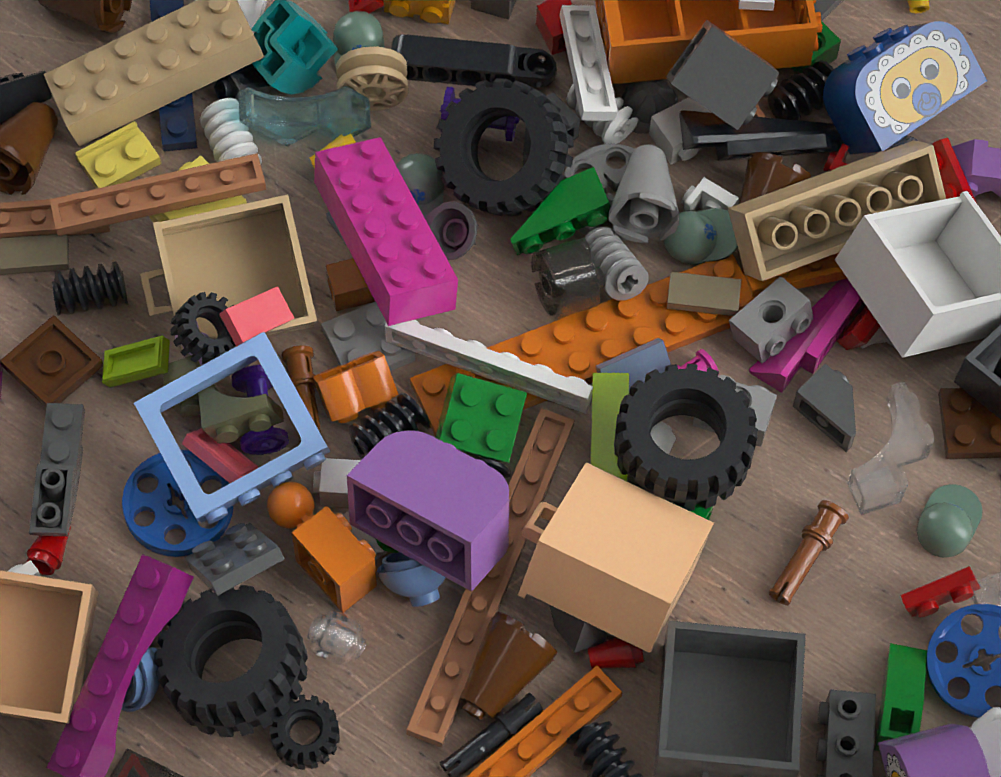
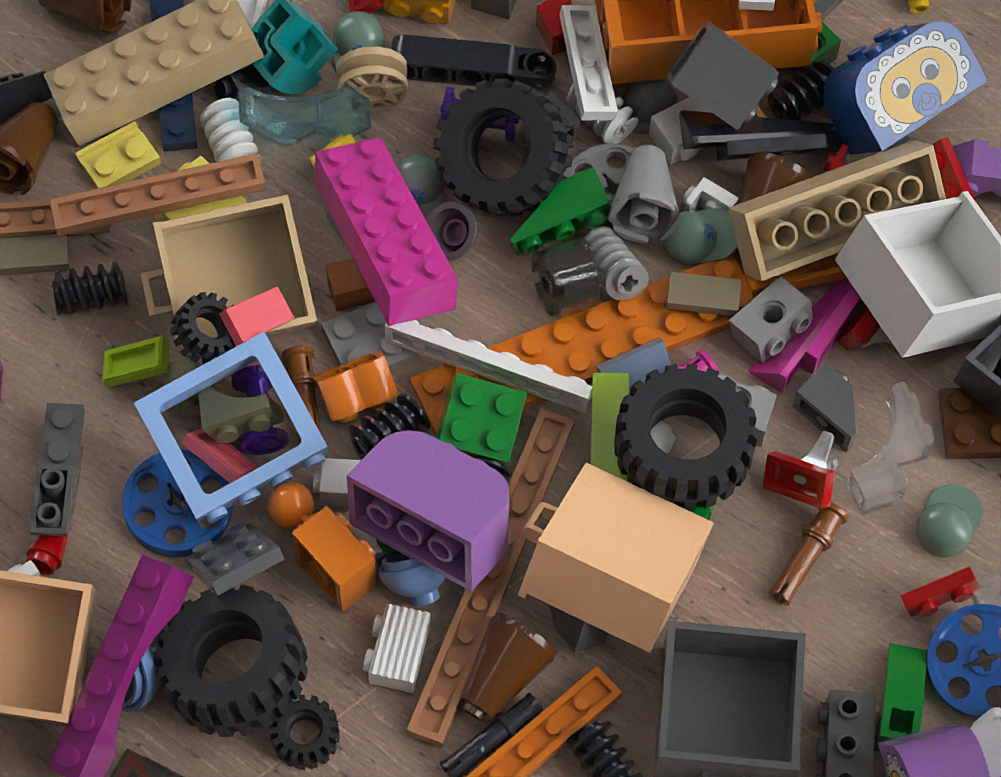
reddish brown plate [0,315,103,408] -> none
clear head [307,610,366,665] -> none
red cone [587,637,645,669] -> none
none -> white brick [363,604,430,693]
none -> red piece [763,431,838,509]

